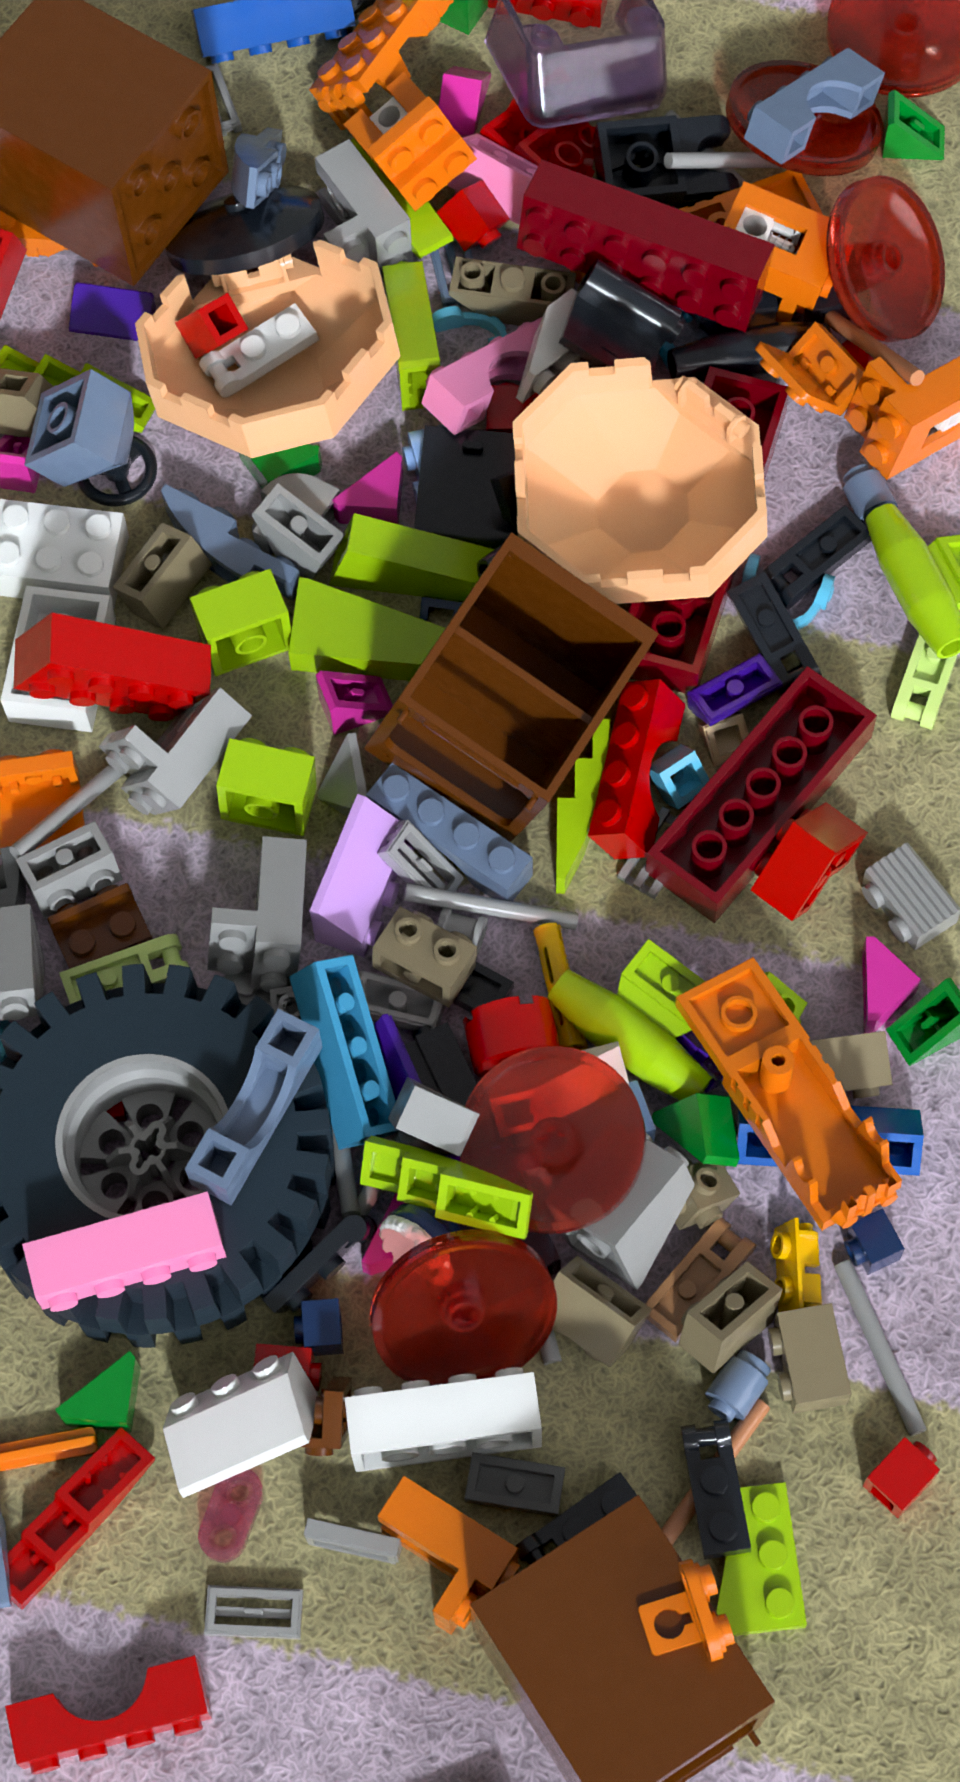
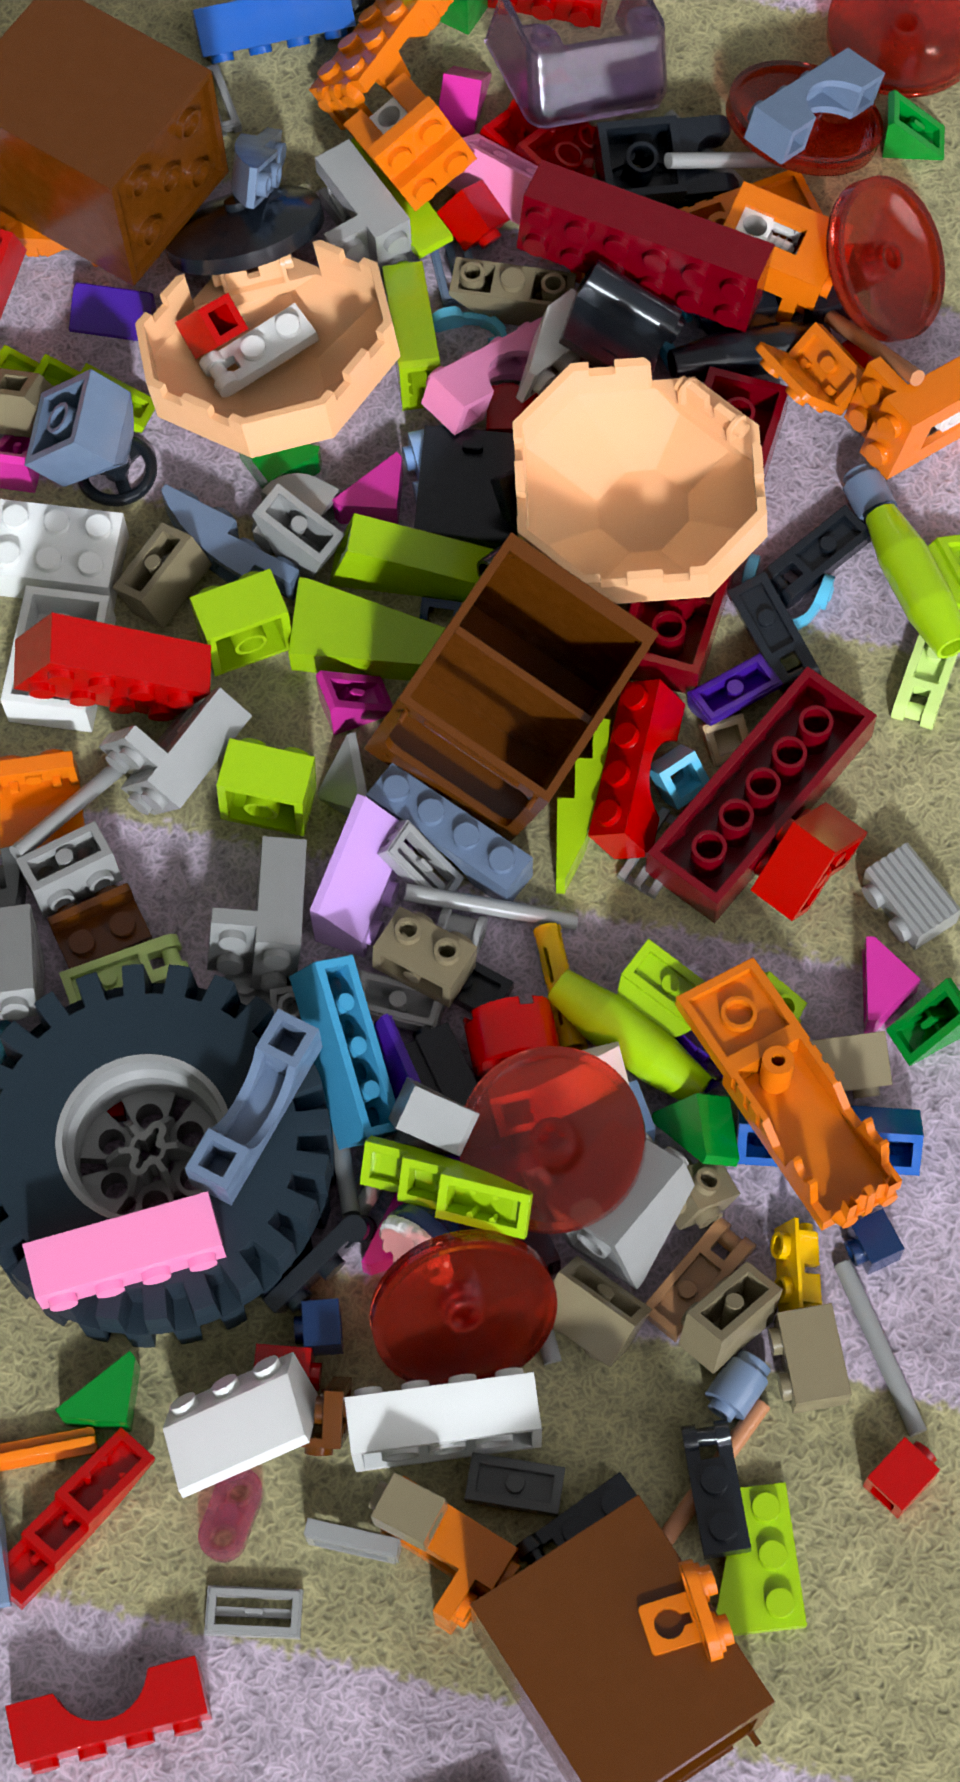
none -> dark tan brick [368,1473,448,1552]

